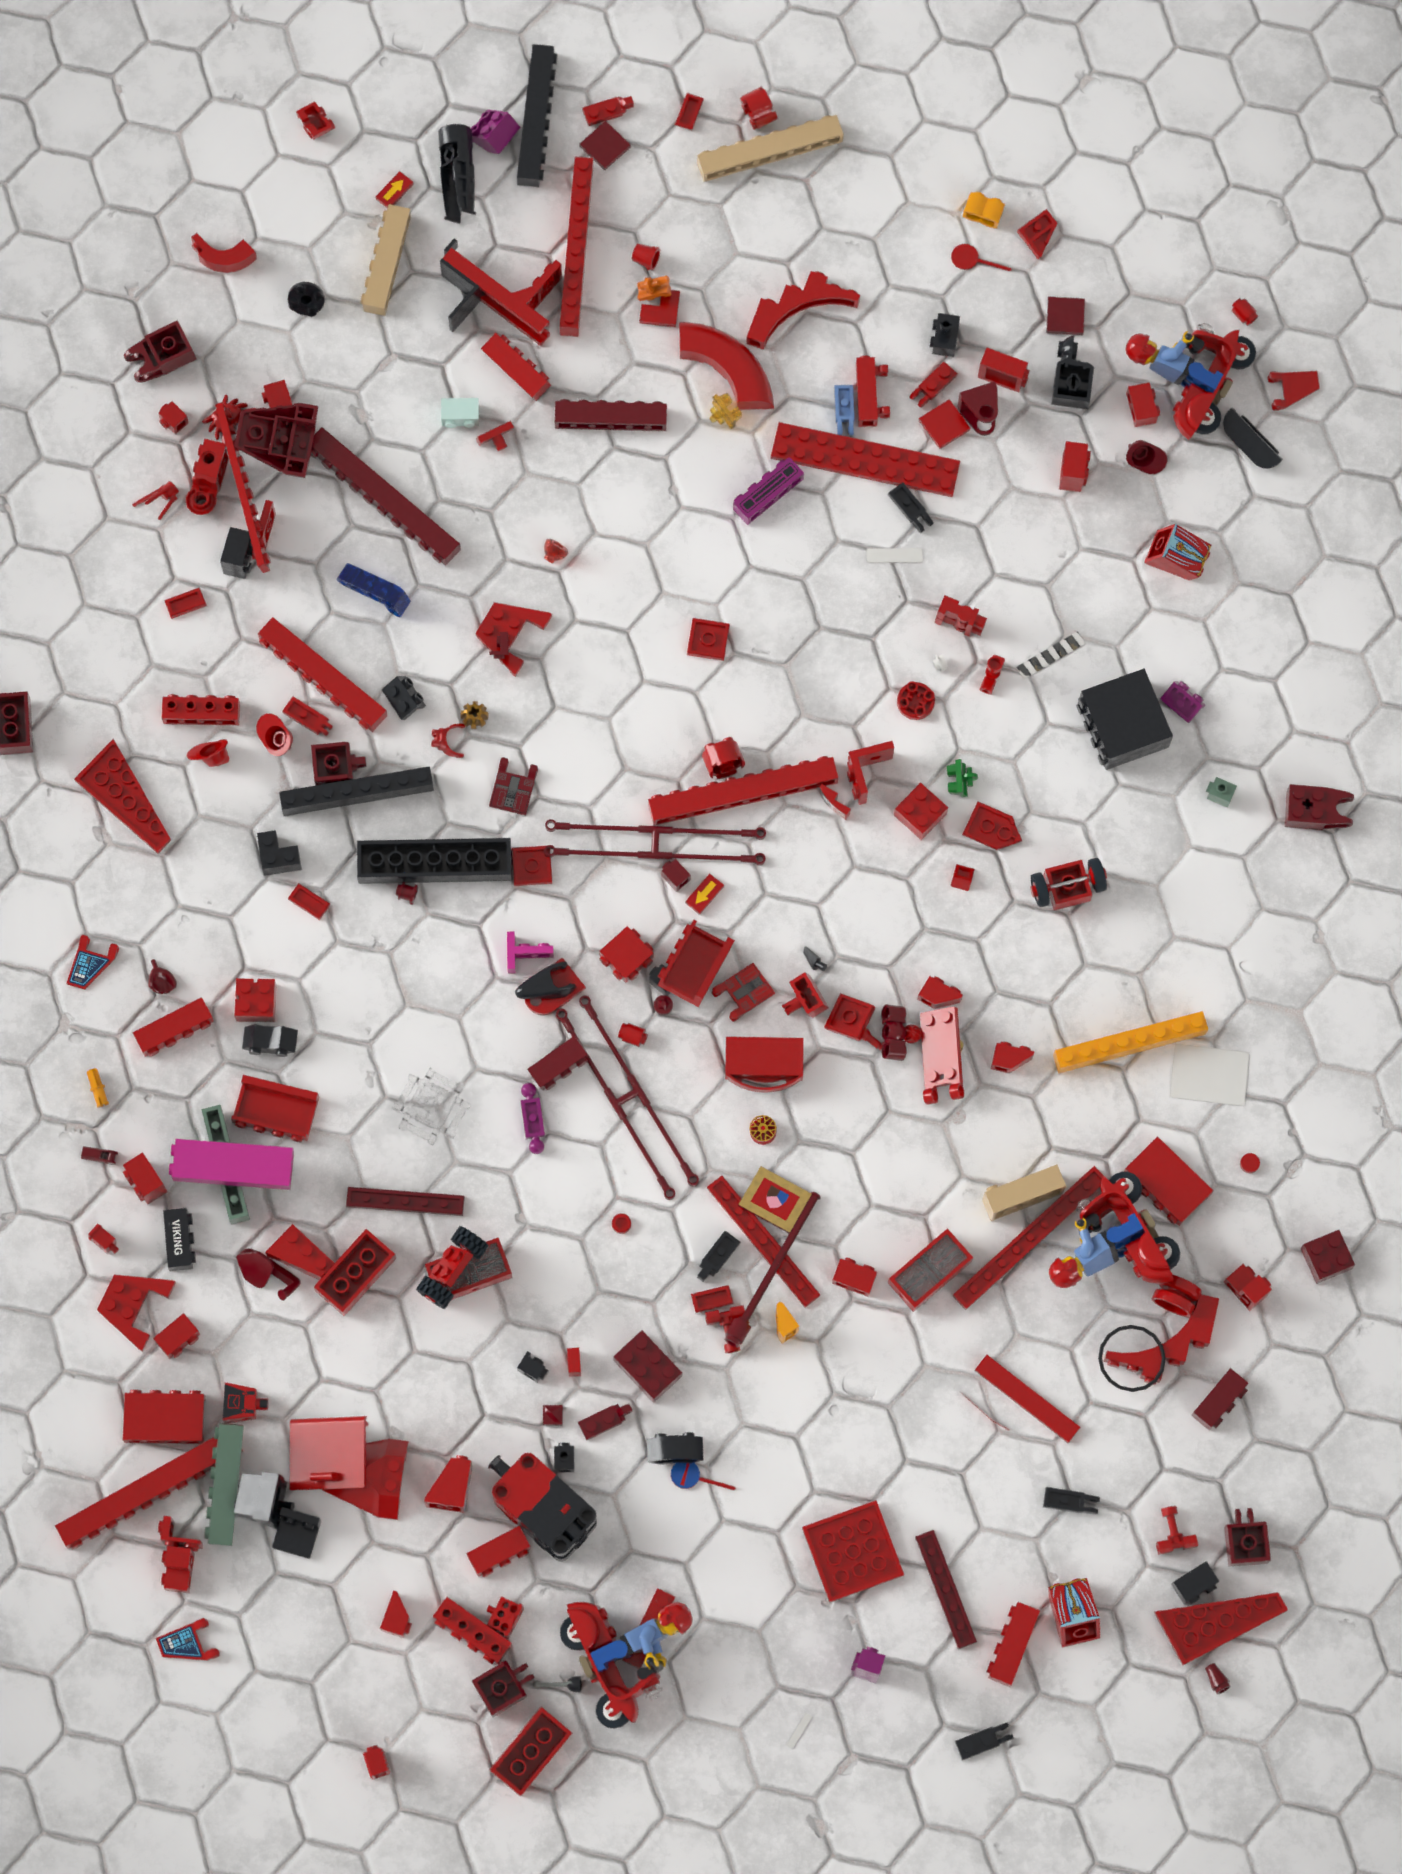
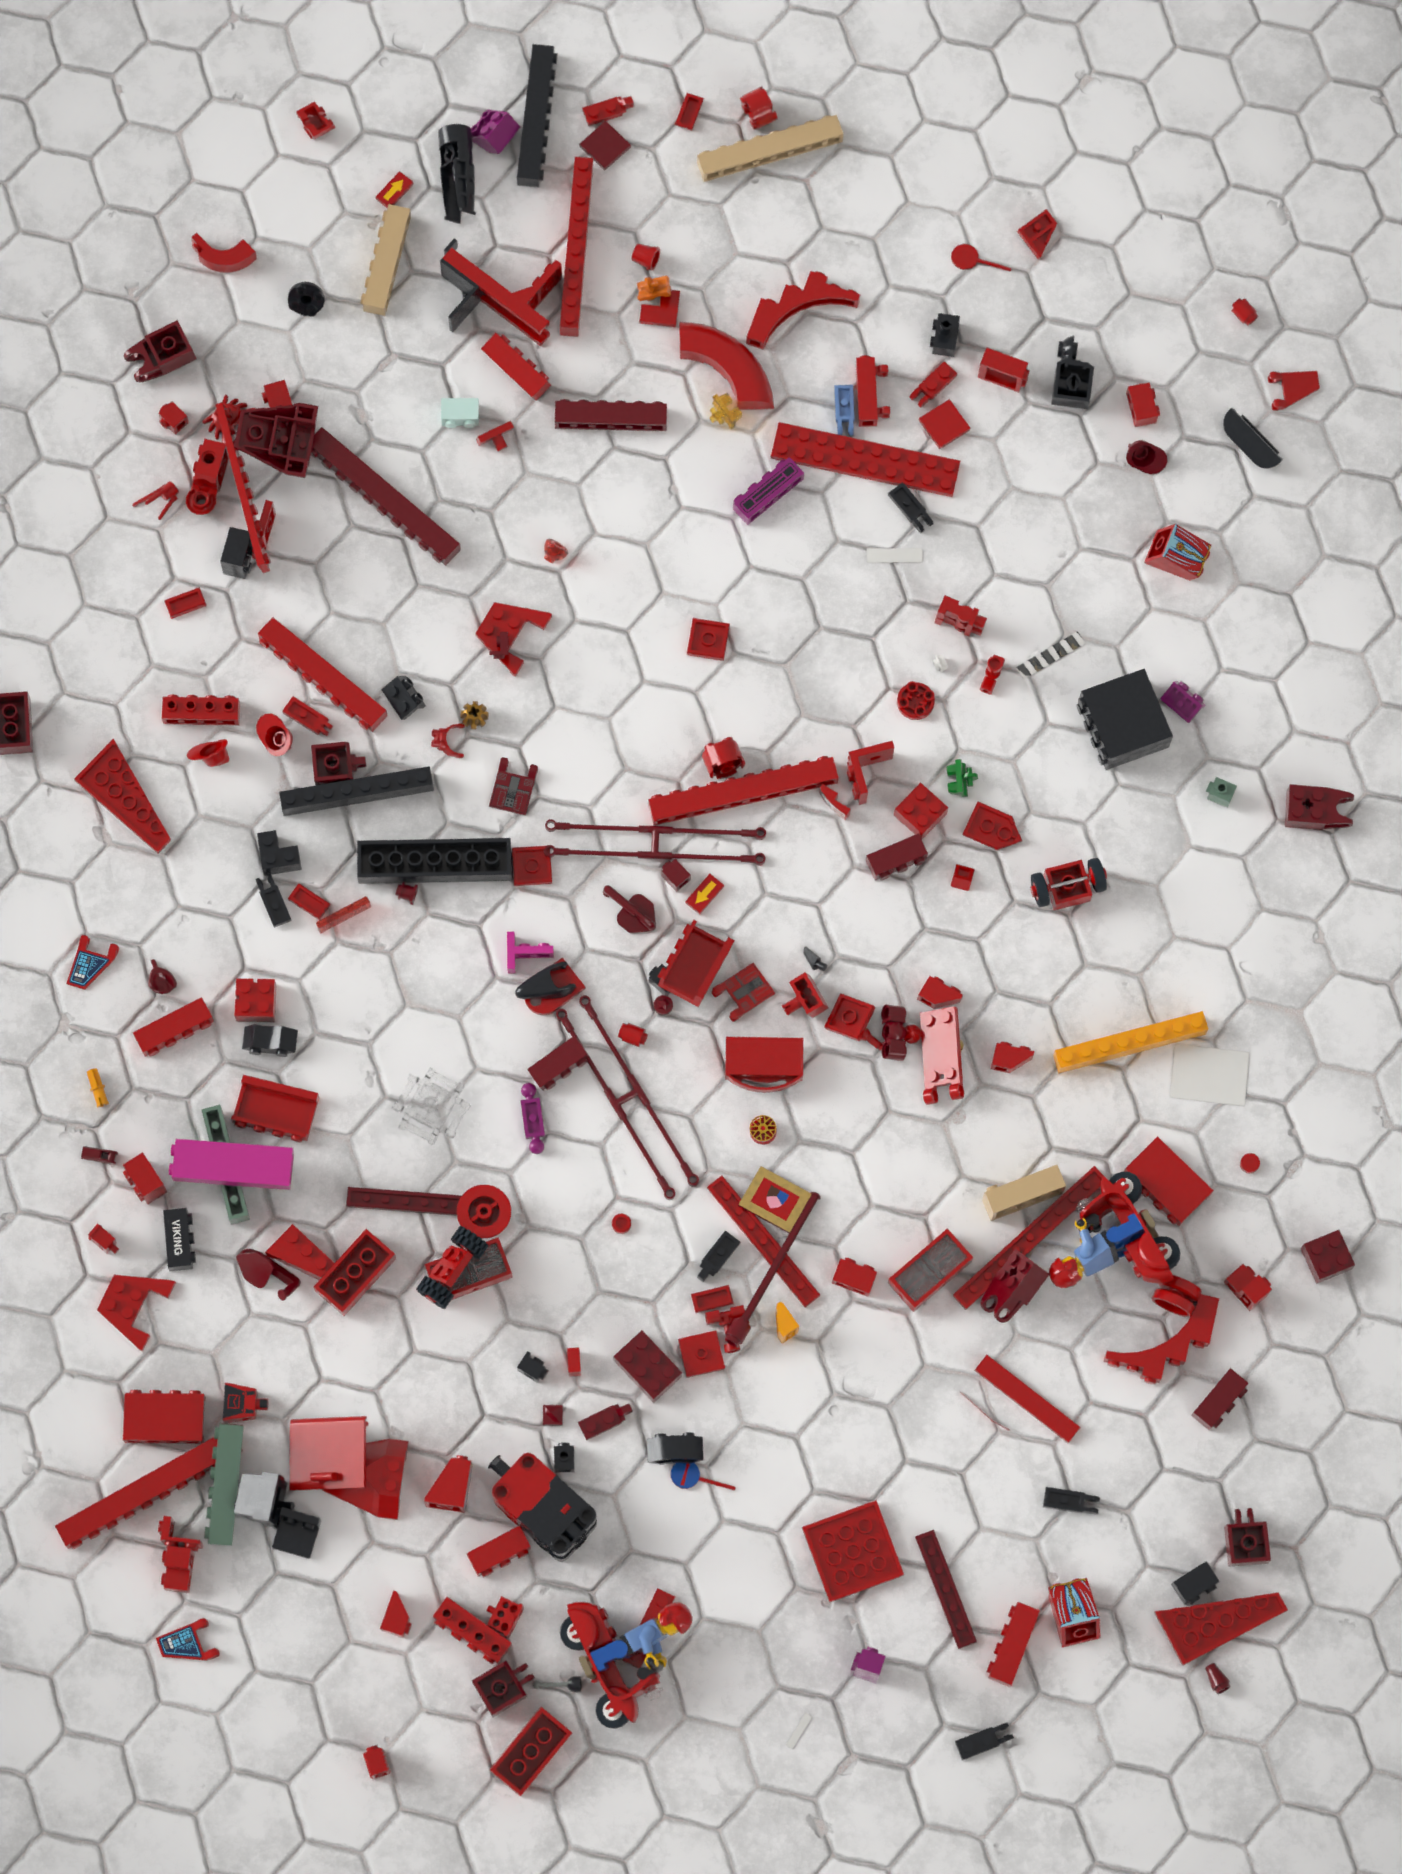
red brick [153,1313,200,1359] -> none
clear blue beam [336,563,411,618] -> none
red brick [599,926,654,983] -> none
dark red hose [957,381,998,436] -> none
light orange brick [962,192,1005,228] -> none
dark red tile [1046,296,1085,335] -> none
red brick [1059,441,1091,492] -> none
black piece [1098,1325,1166,1392] -> none
piece [1125,323,1256,440] -> none
red bar [1156,1506,1198,1555] -> none
none -> black hinge [255,873,292,928]
none -> clear red tile [316,896,371,934]
none -> red piece [457,1185,511,1239]
none -> dark red piece [603,885,656,933]
none -> red plate [678,1330,725,1378]
none -> dark red brick [865,833,928,880]
none -> dark red brick [981,1249,1050,1323]

